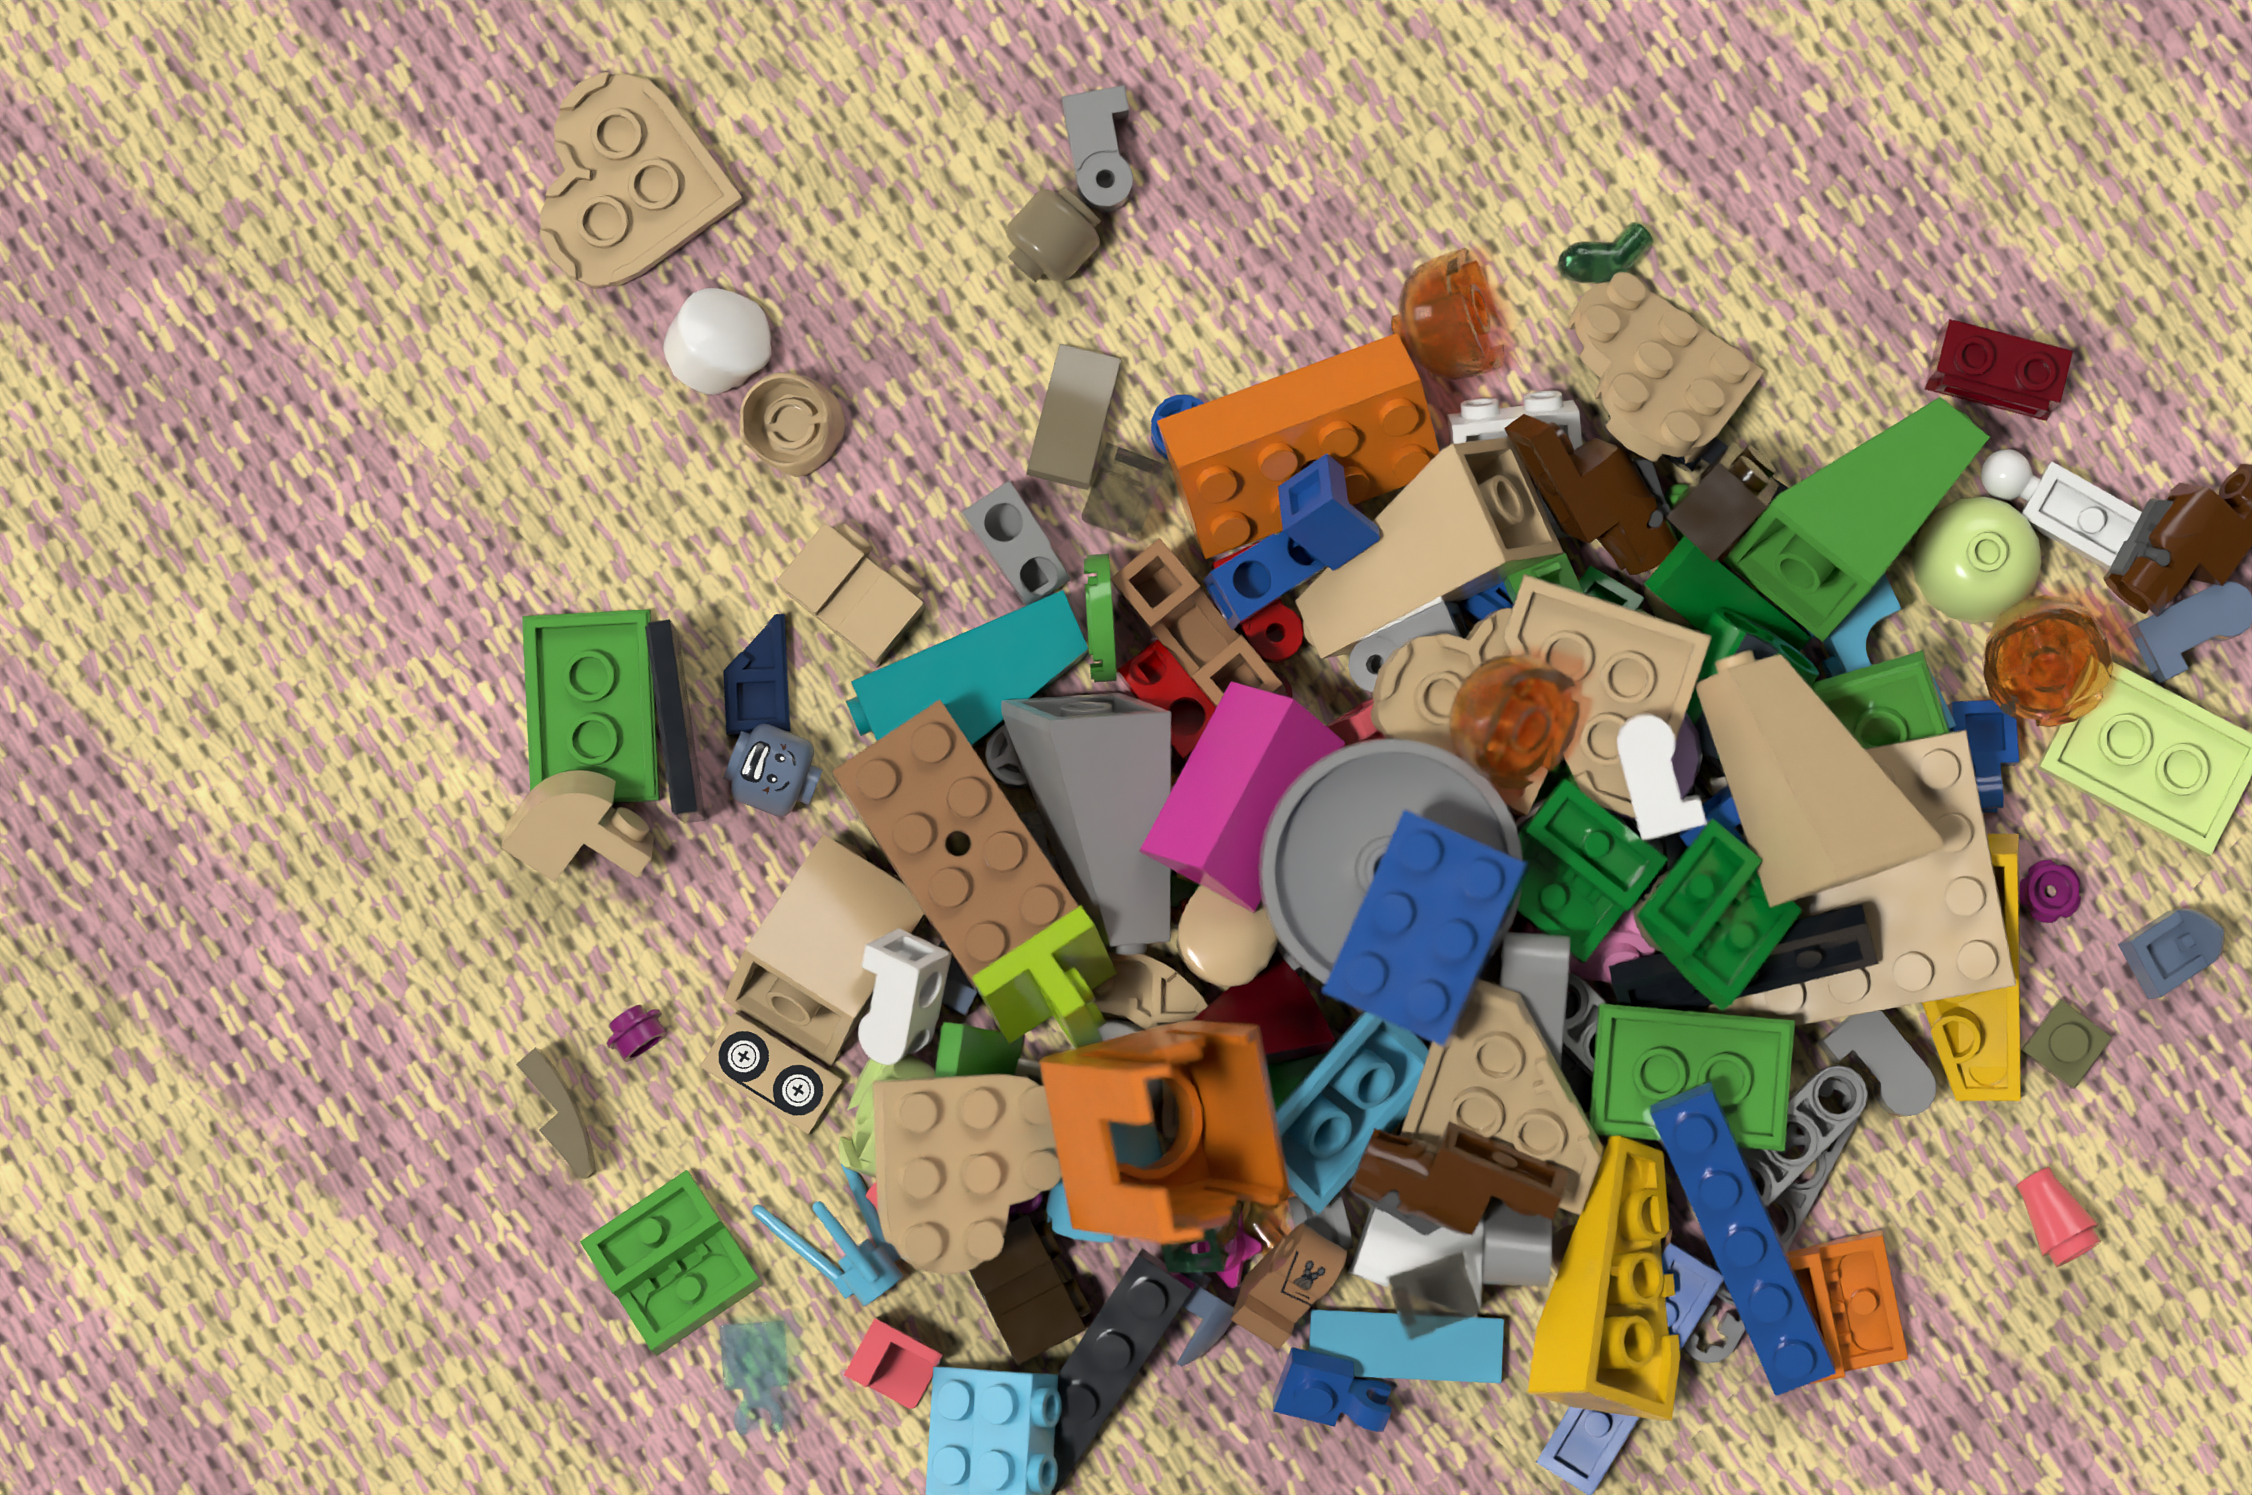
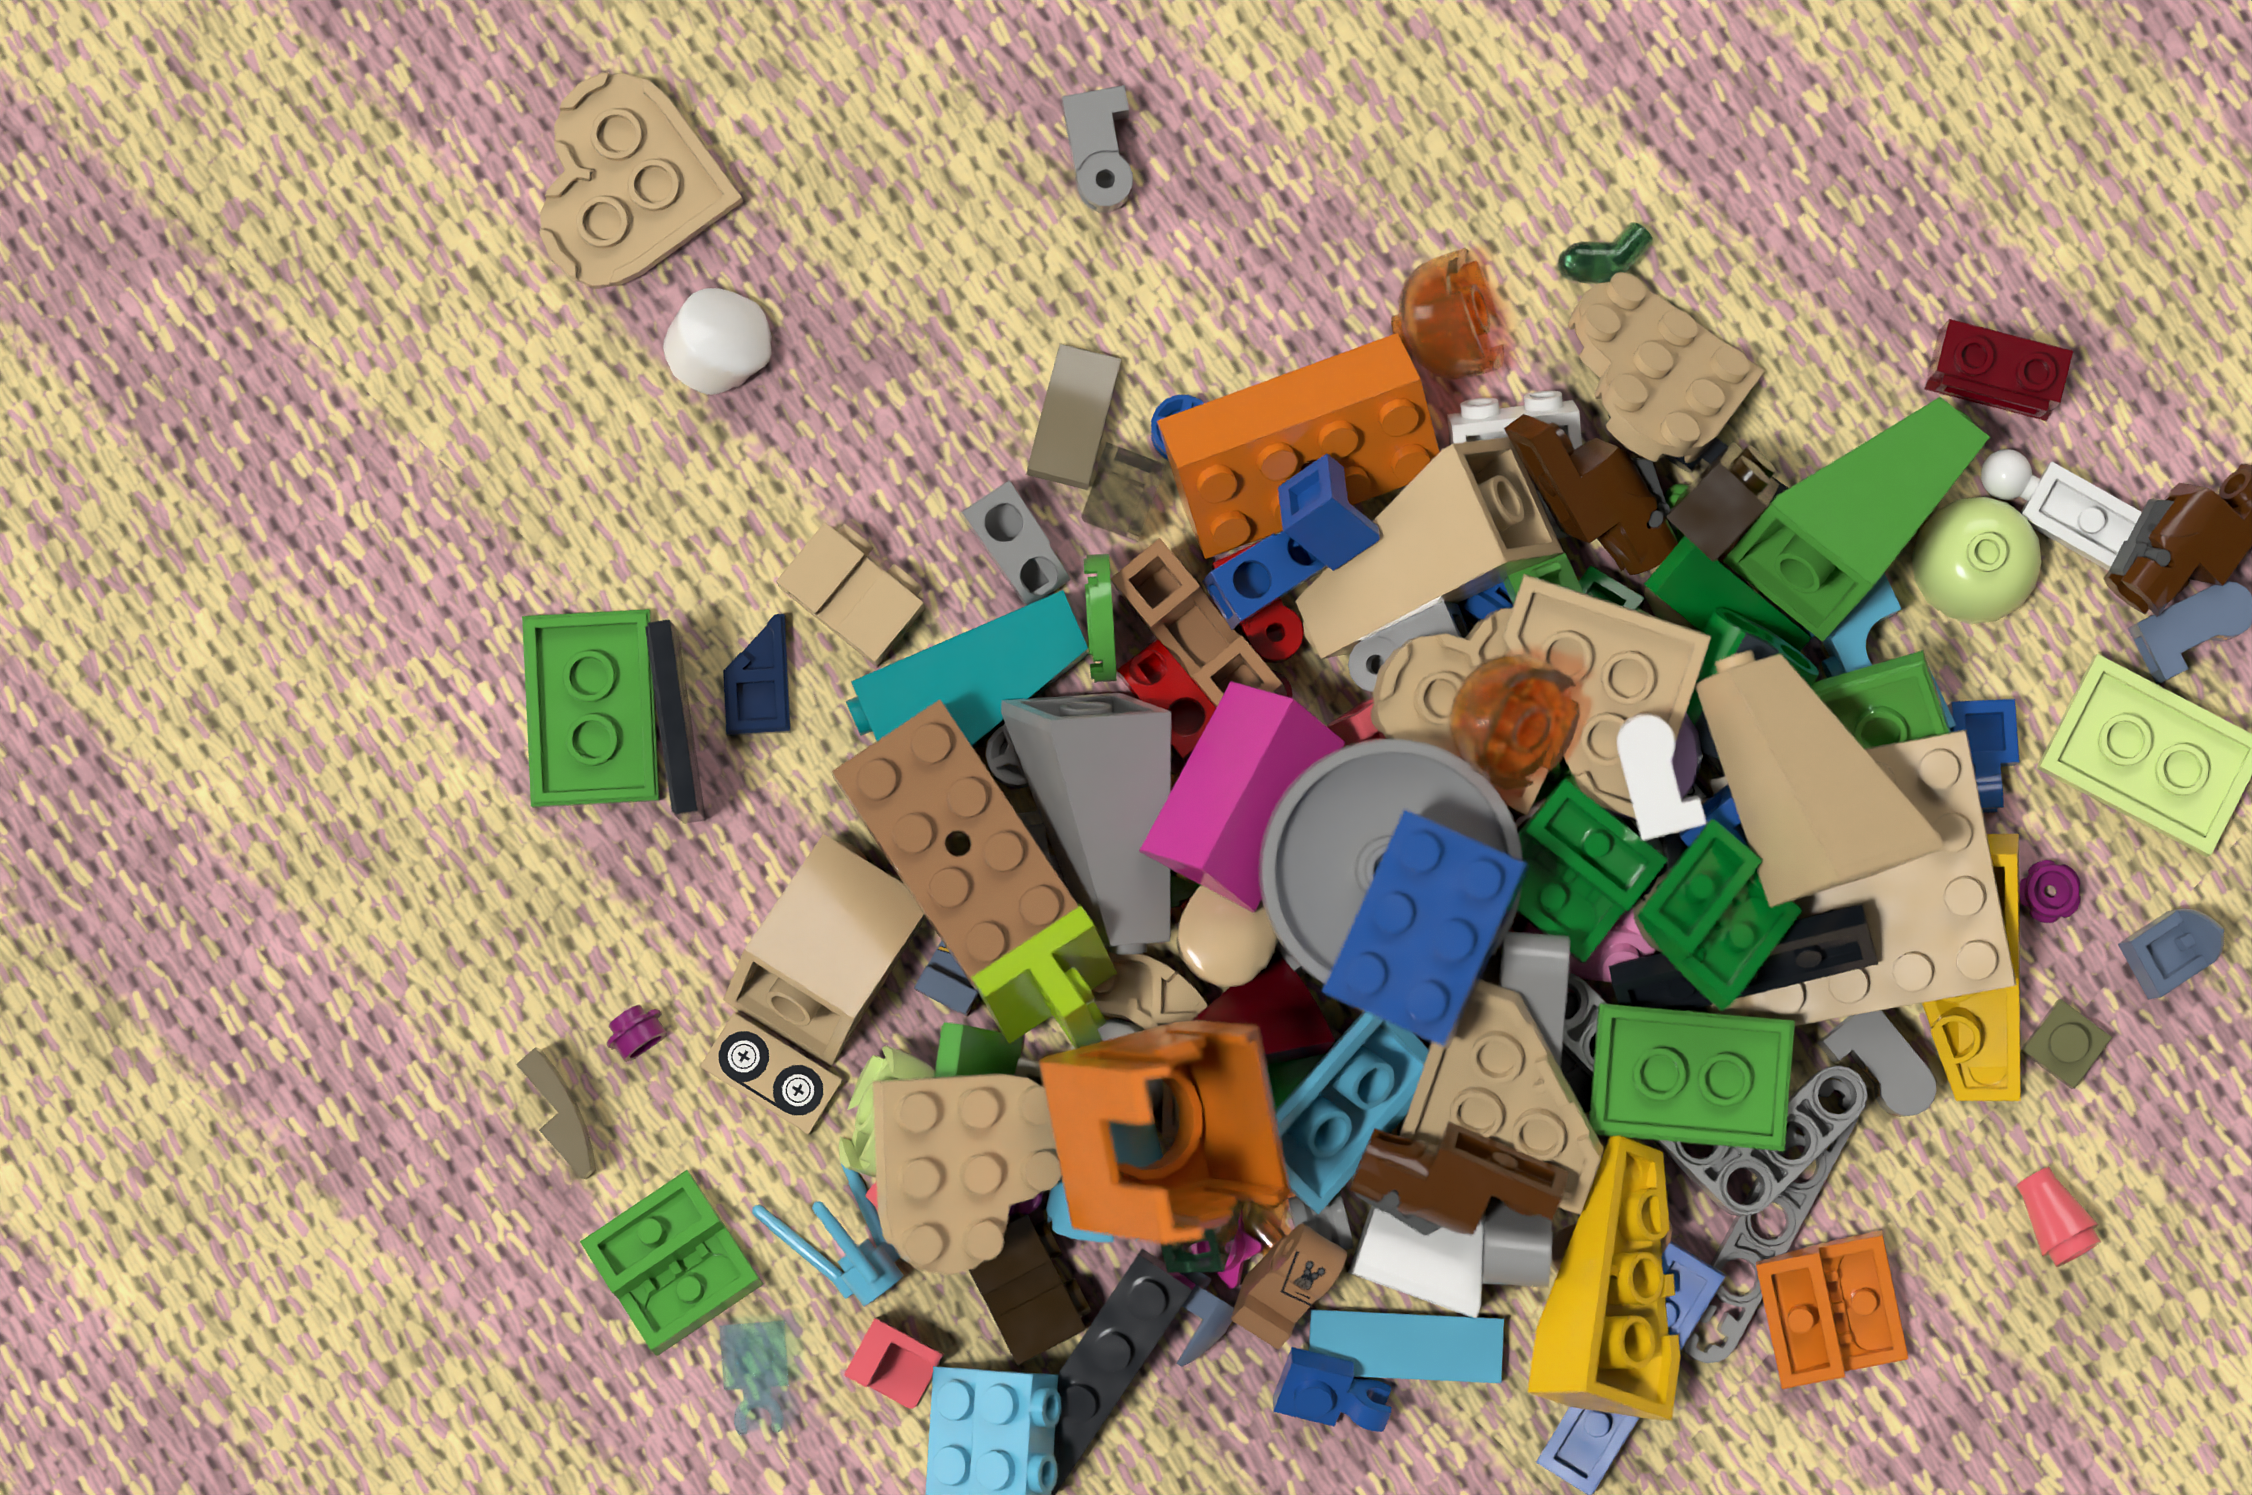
tan brick [501,770,655,883] -> none
sand blue head [723,723,823,817] -> none
tan hair [739,372,845,477] -> none
white leg [858,928,951,1065] -> none
dark tan head [1006,187,1100,282] -> none
clear smoke panel [1385,1251,1480,1340] -> none
blue plate [1650,1082,1836,1396] -> none
clear orange cylinder [1982,595,2113,727] -> none

